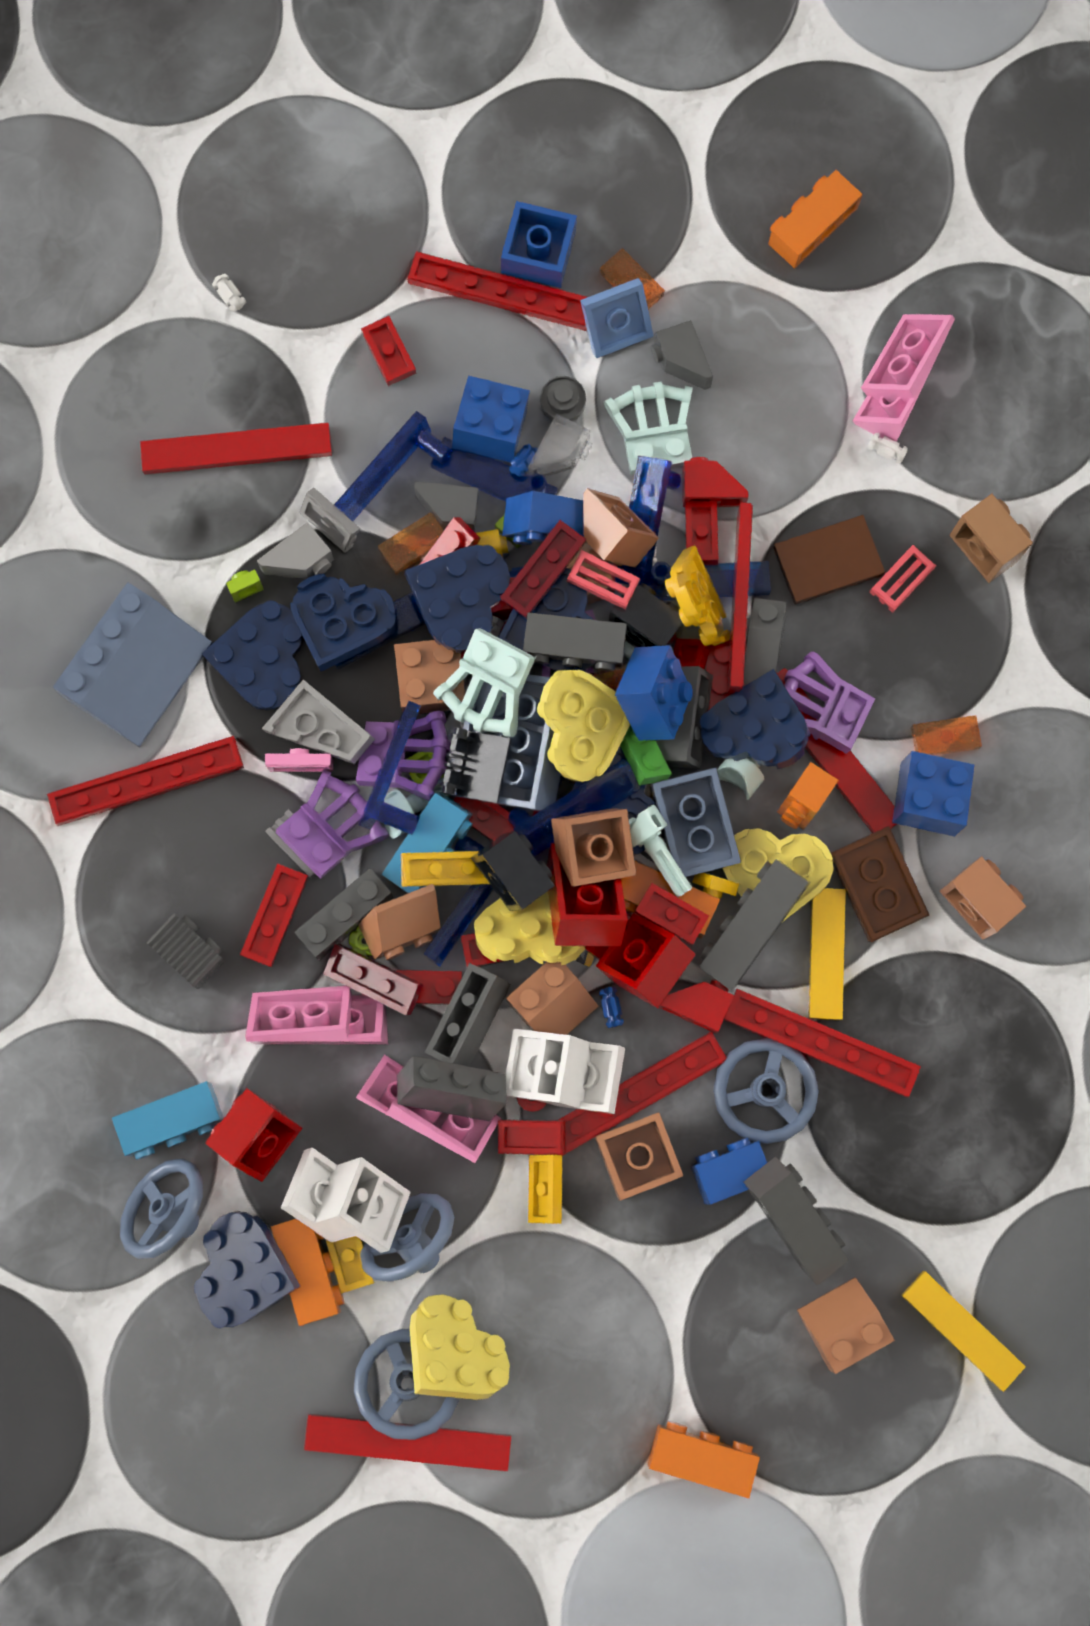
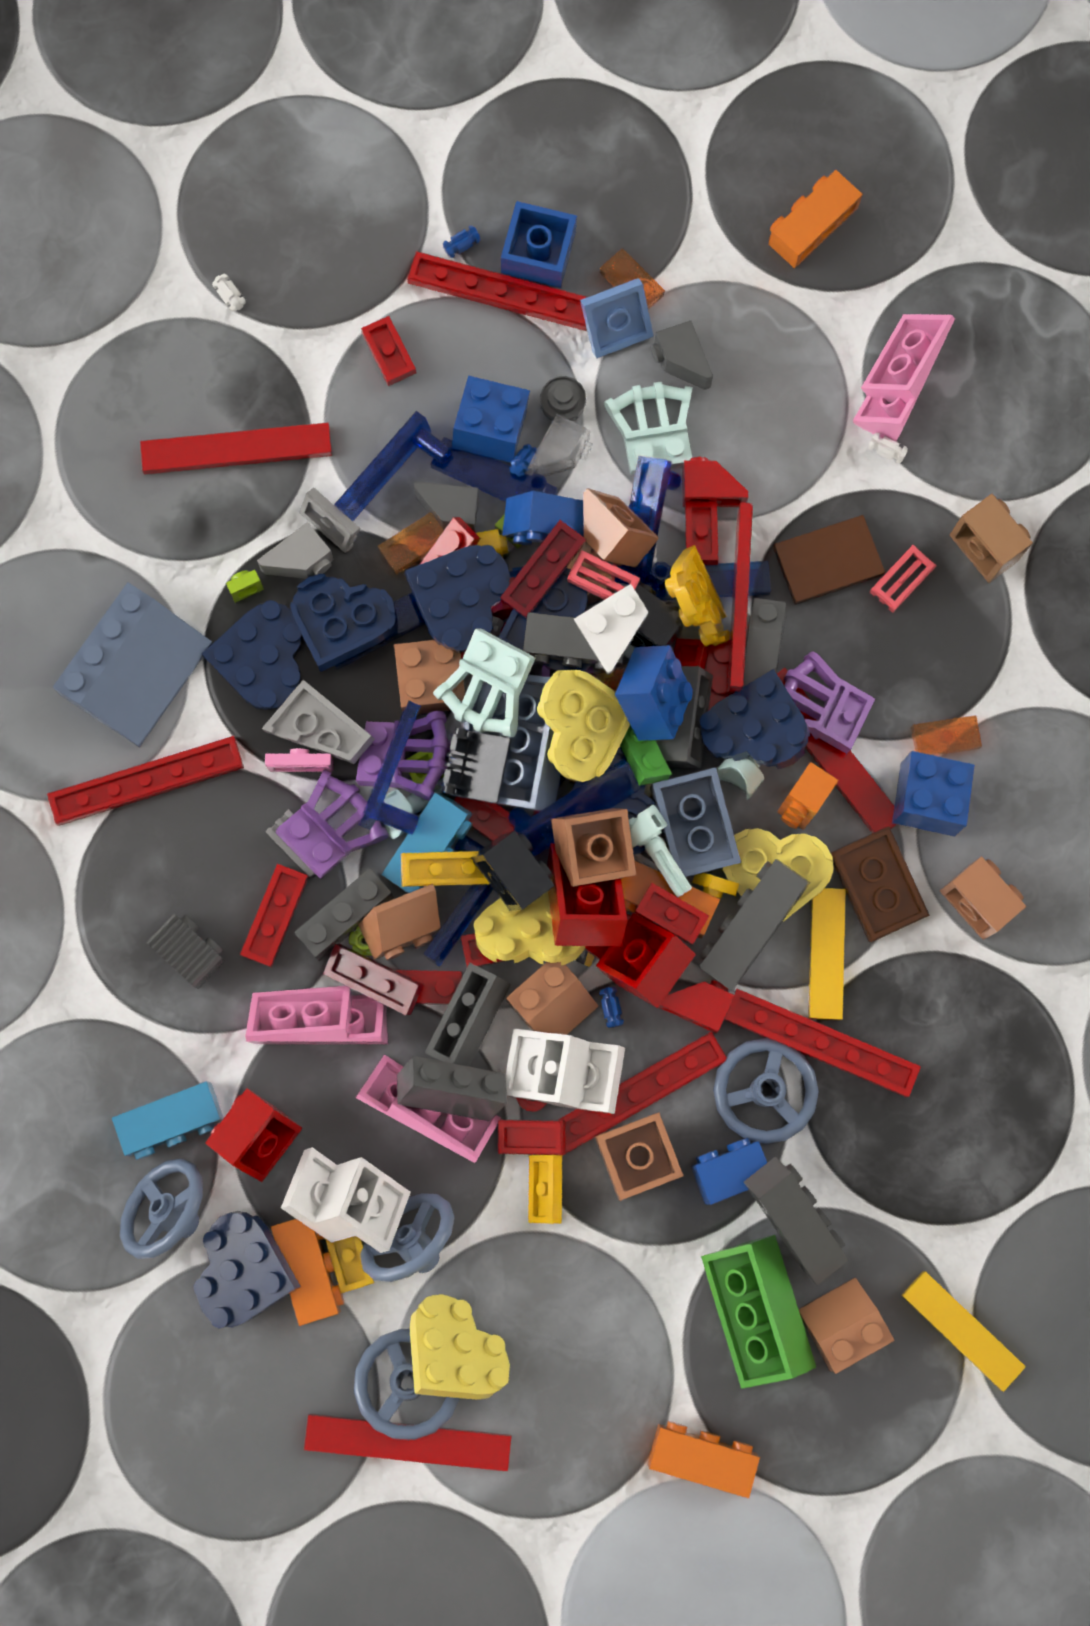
none -> blue piece [443,226,480,258]
none -> white wing [574,584,648,674]
none -> bright green slope [701,1235,817,1389]

